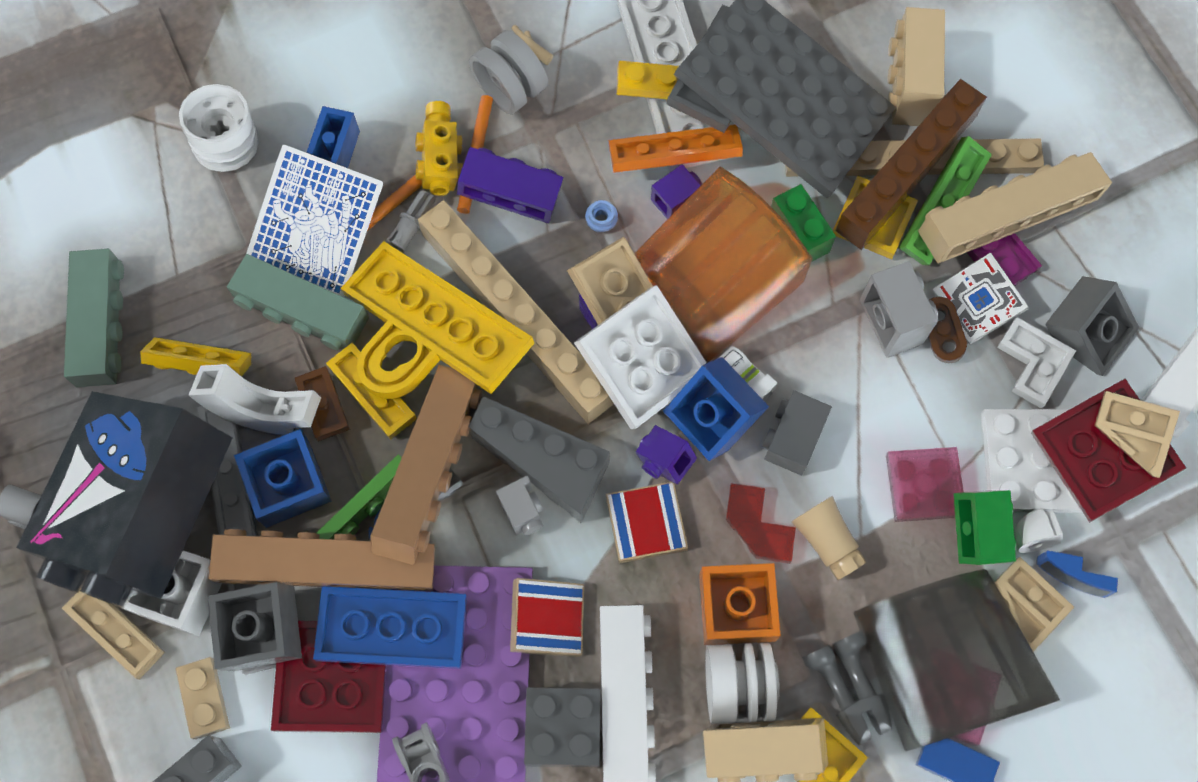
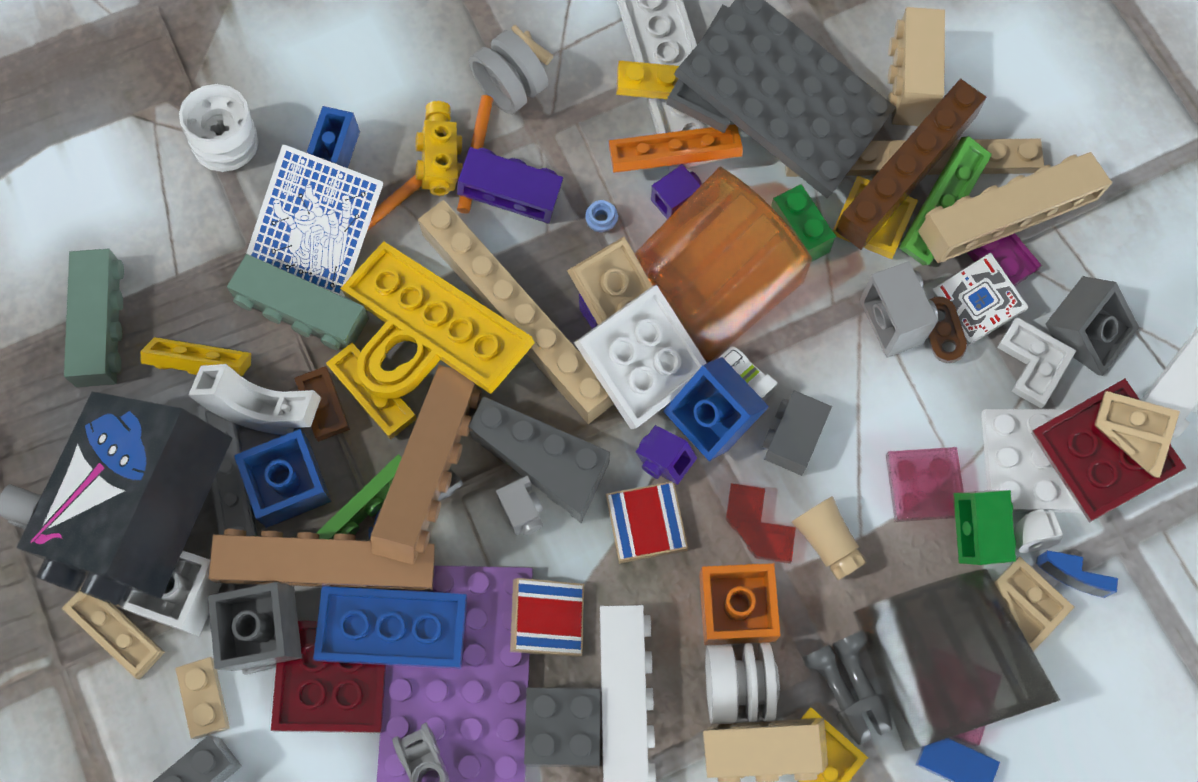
light grey axle [386,190,435,253] -> none

